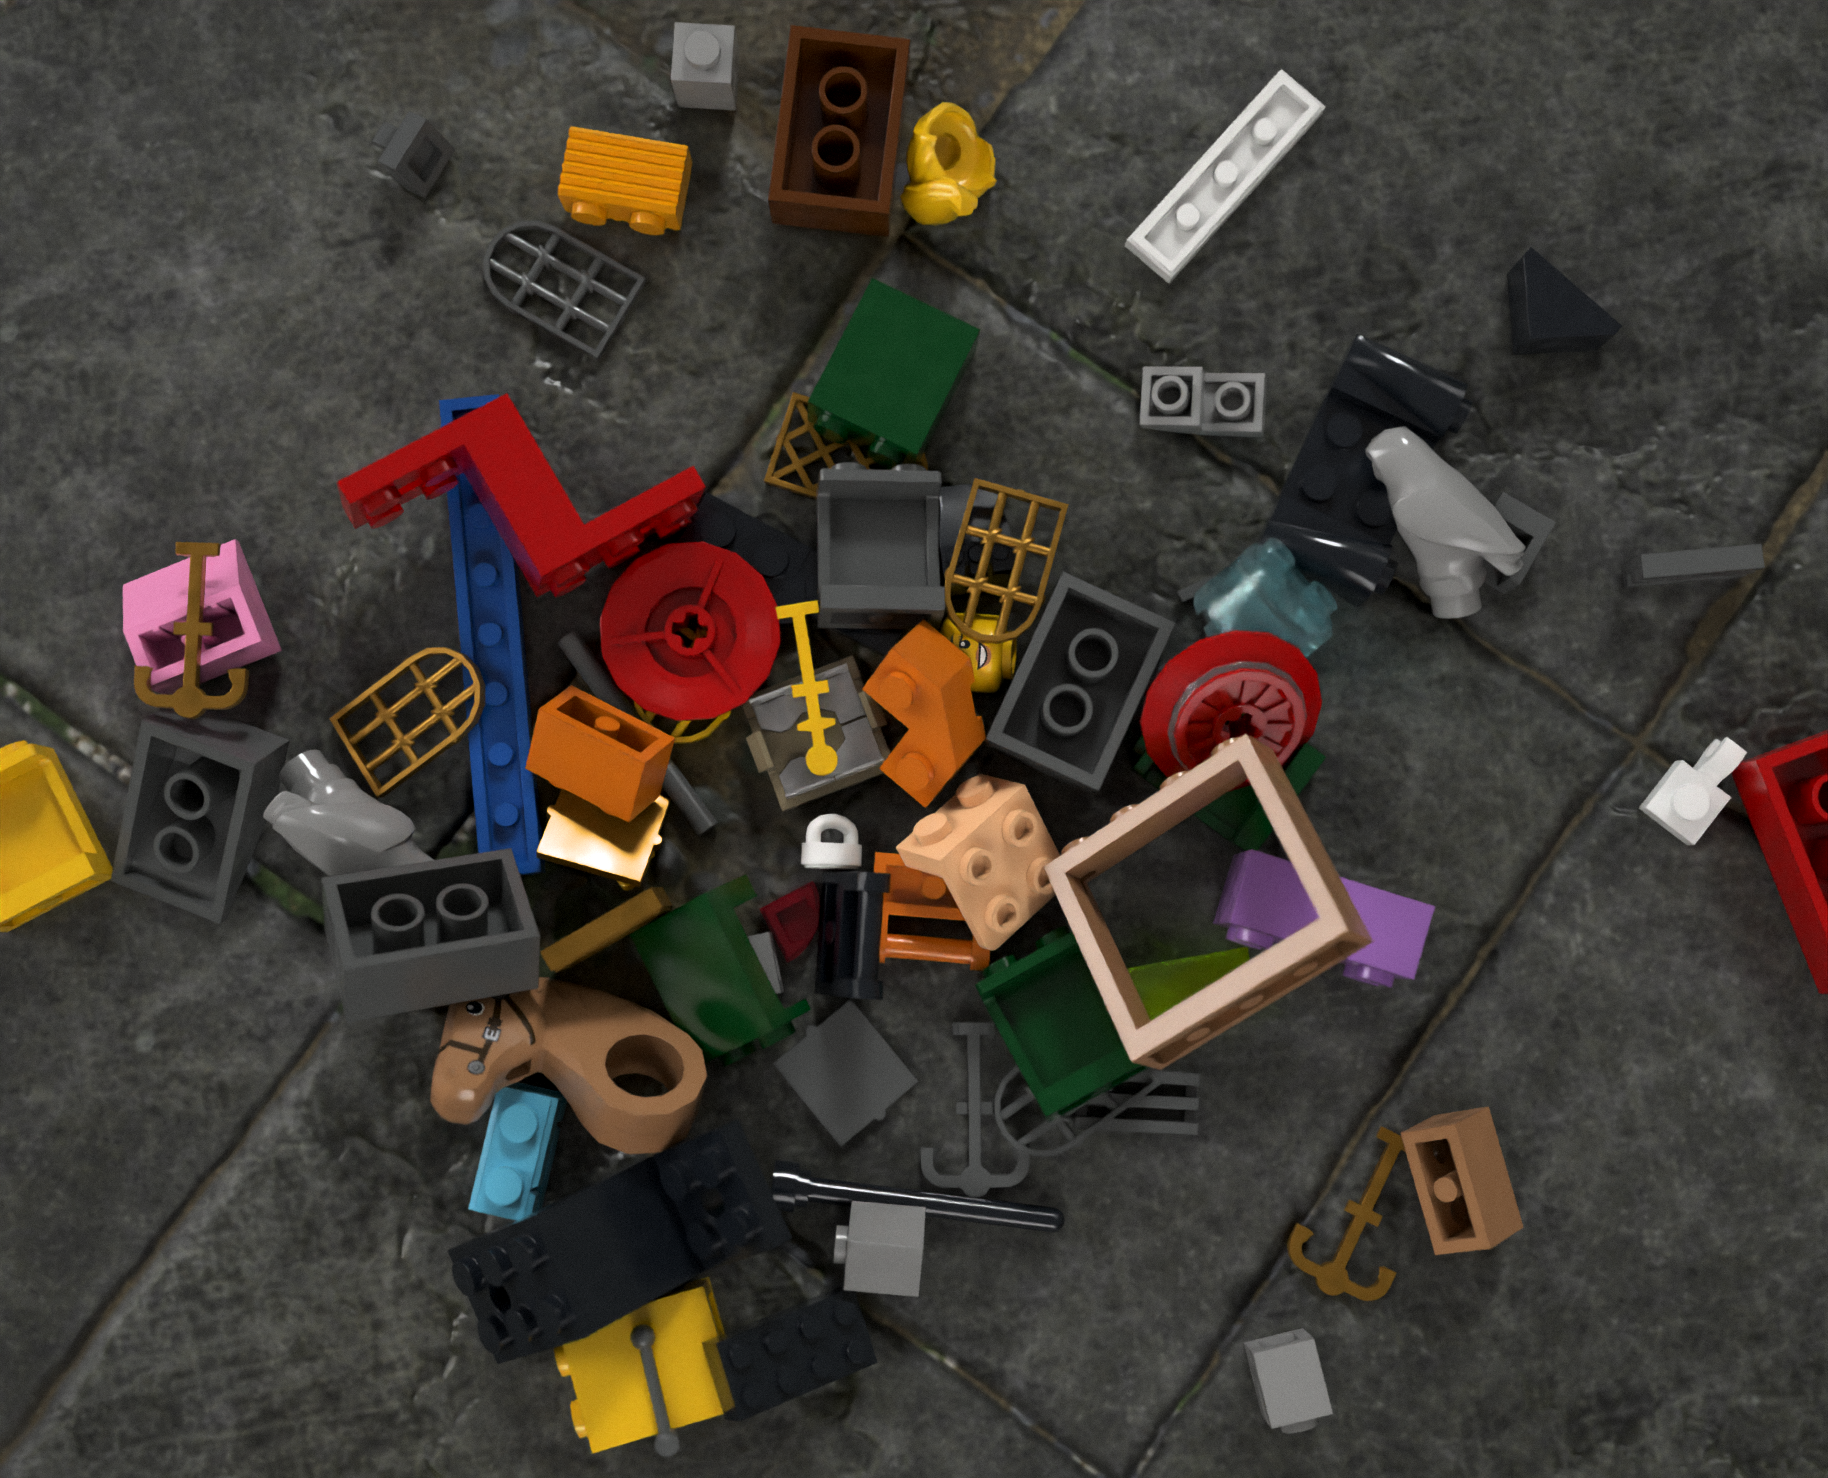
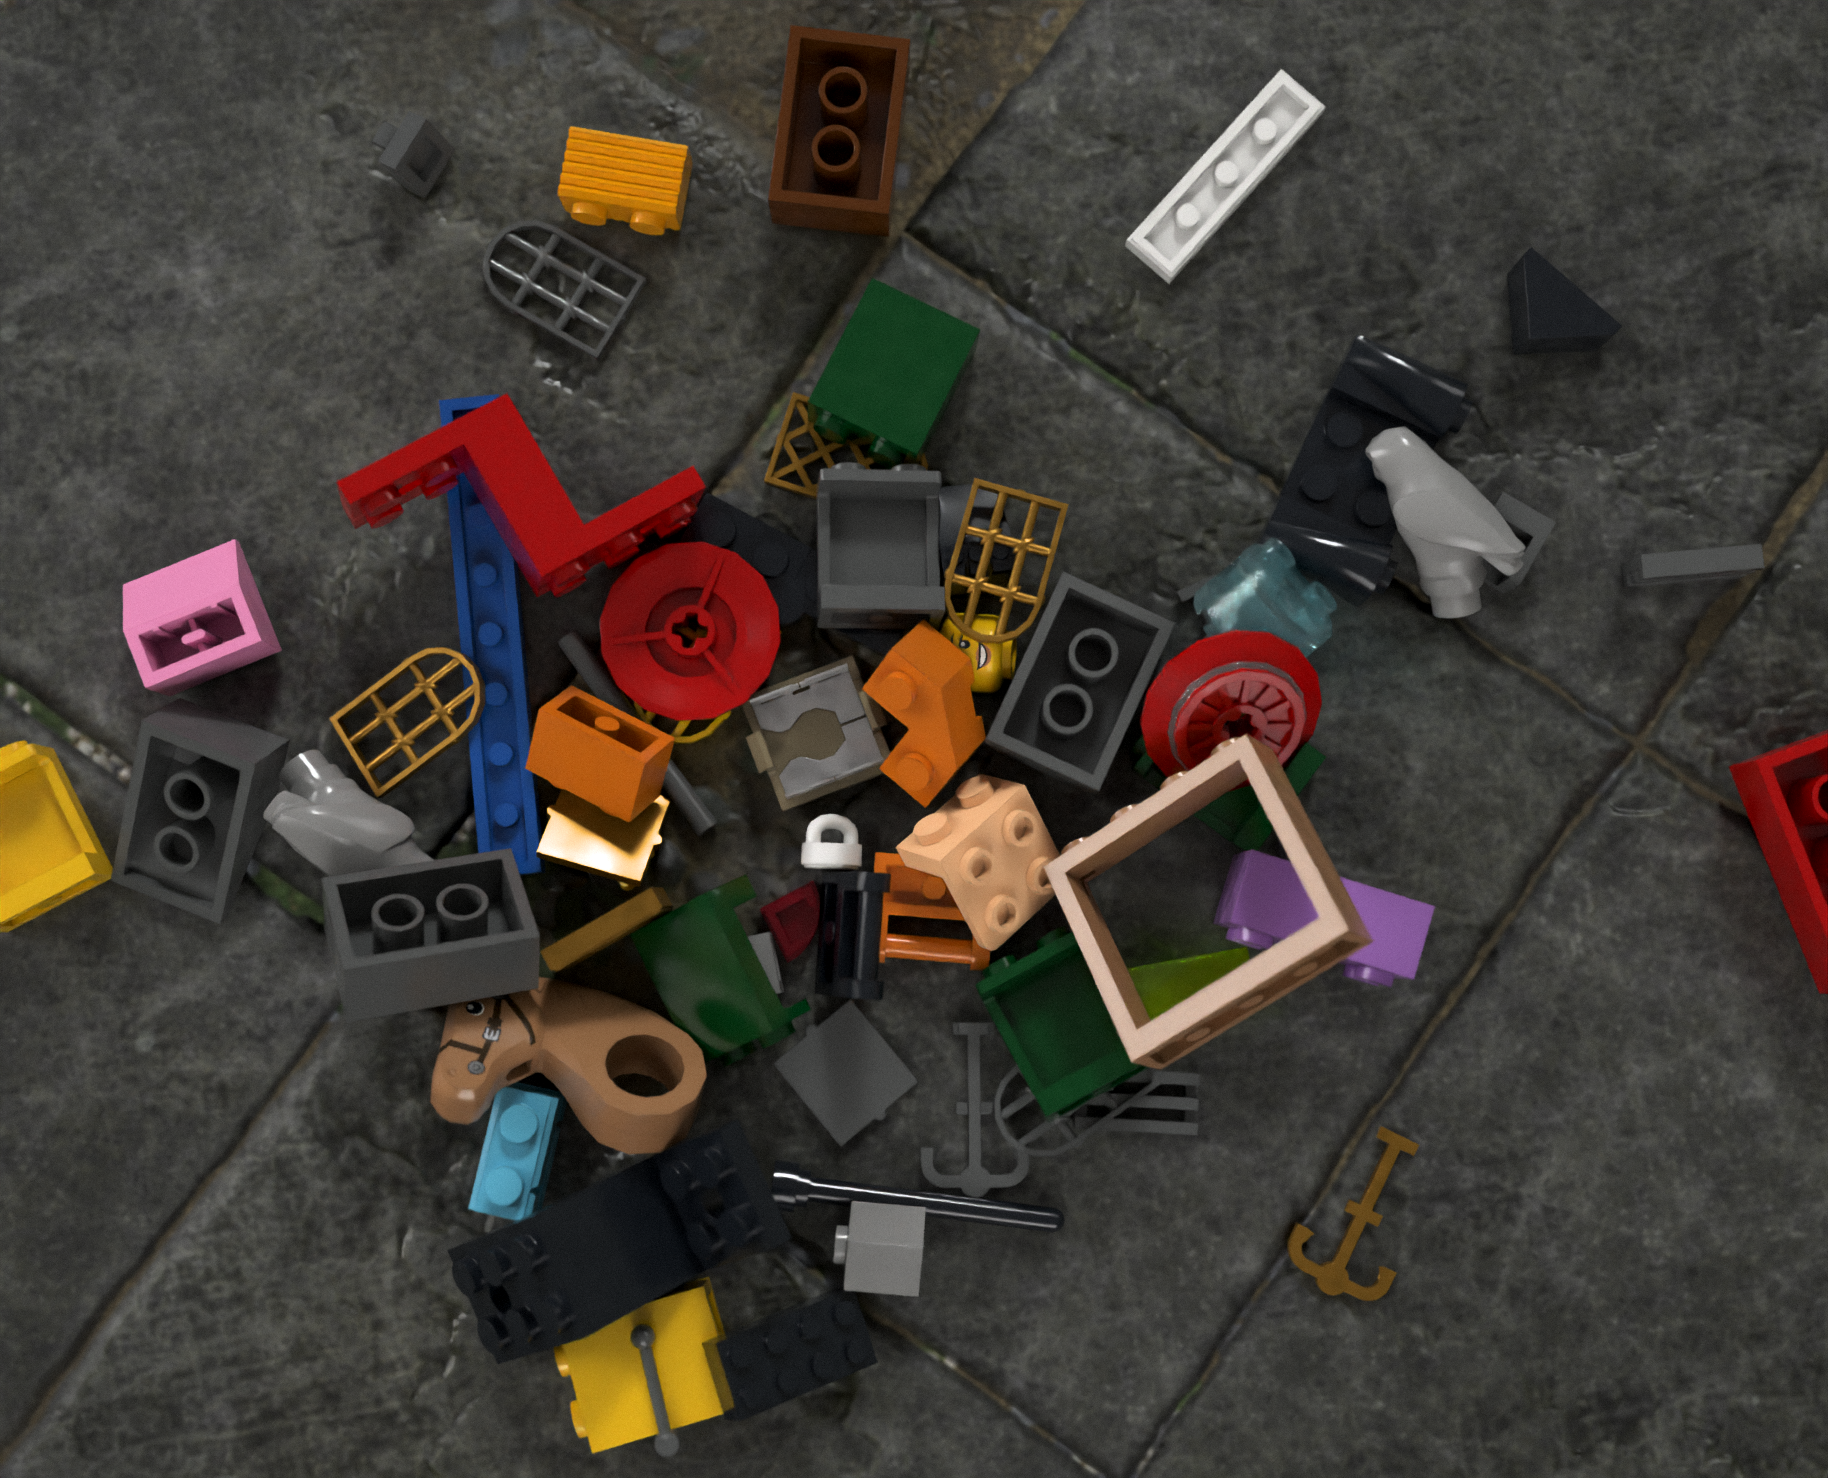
pearl gold piece [134,542,249,719] -> none
light grey brick [671,22,740,111] -> none
yellow piece [775,600,838,776] -> none
yellow hair [900,102,997,226] -> none
light grey slope [1140,367,1267,437] -> none
light grey brick [1244,1328,1333,1433] -> none
medium nougat brick [1400,1106,1524,1255] -> none
white plate [1639,737,1747,845] -> none

